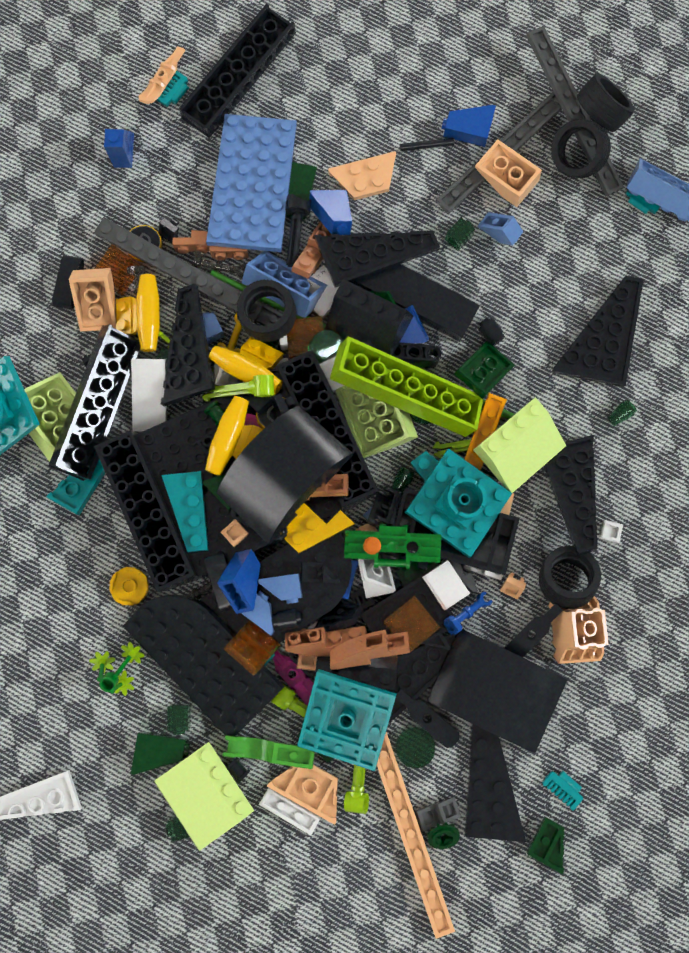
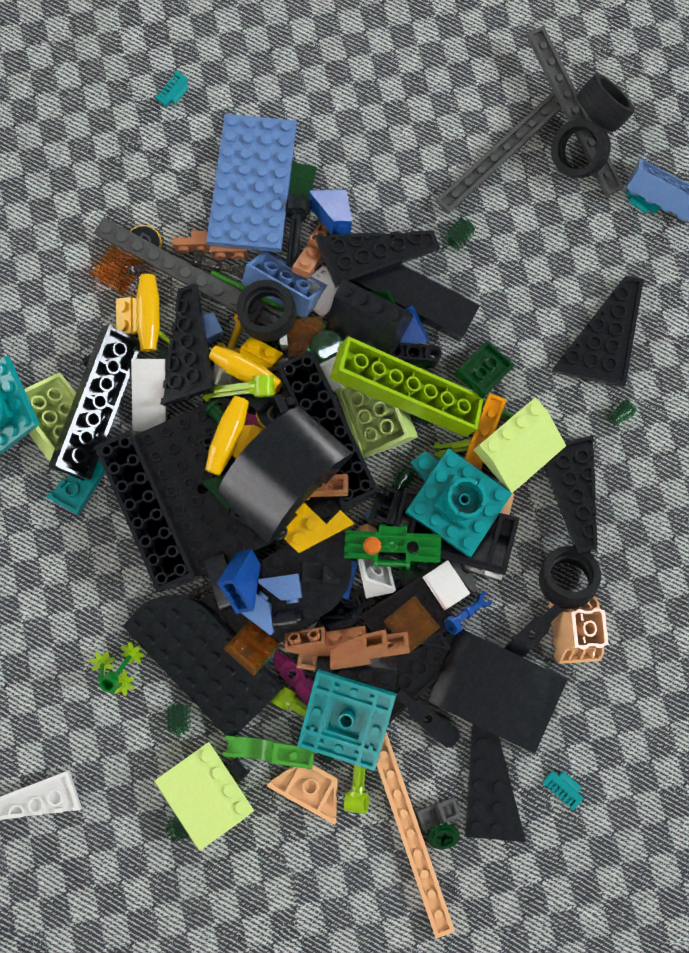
black beam [52,255,84,310] -> none
light nougat slope [69,268,116,332] -> none
blue slope [104,129,134,168] -> none
yellow tile [109,567,149,606] -> none
dark green slope [130,731,190,775] -> none
light nougat piece [139,46,185,104] -> none
black tile [159,218,180,243] -> none
teal wing [161,471,208,553] -> none
black tile [179,4,296,138] -> none
light nougat tile [221,519,249,547] -> none
white tile [259,787,321,835] -> none
light nougat wing [328,151,396,200] -> none
clear green tile [395,727,435,768] -> none
black bar [400,138,454,151] -> none
blue slope [441,105,496,147] -> none
light nougat slope [475,140,542,207] -> none
medium blue slope [478,212,523,246] -> none
black brick [478,317,505,346] -> none
light nougat tile [500,573,526,599] -> none
dark green wing [526,816,564,874] -> none
white tile [599,520,623,544] -> none

